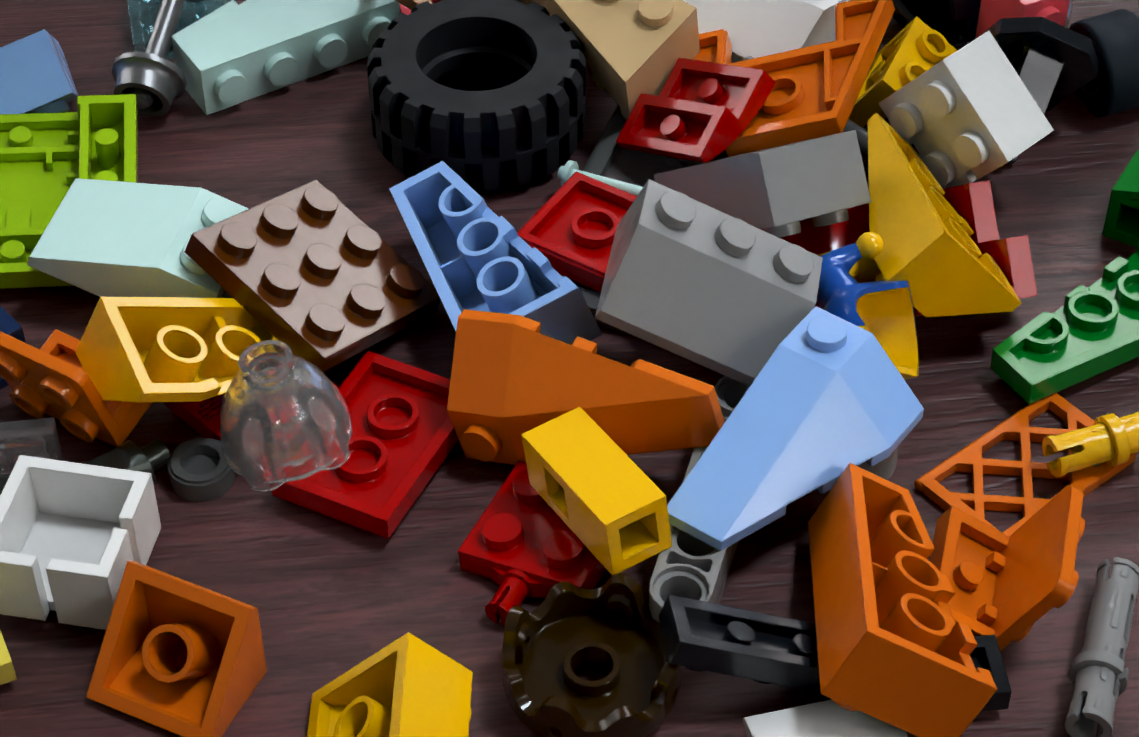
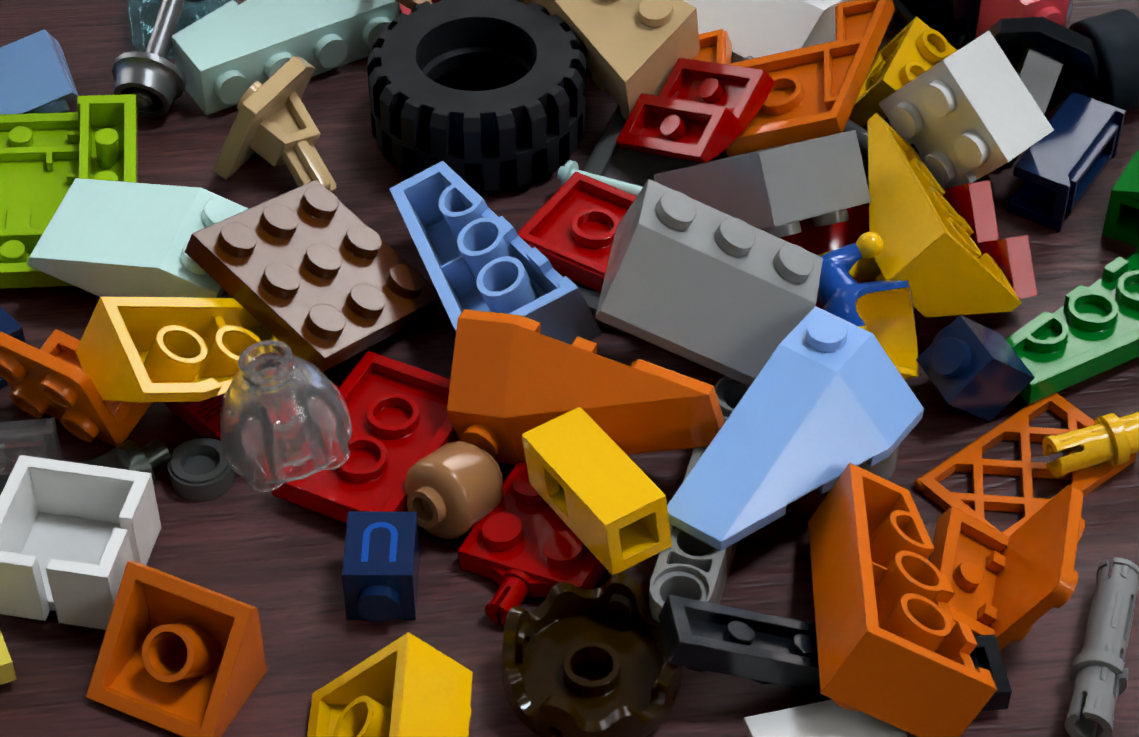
none -> tan piece [213,56,336,193]
none -> dark blue brick [342,511,420,622]
none -> medium nougat head [404,441,503,540]
none -> dark blue brick [916,315,1035,422]
none -> dark blue window [1007,91,1126,232]

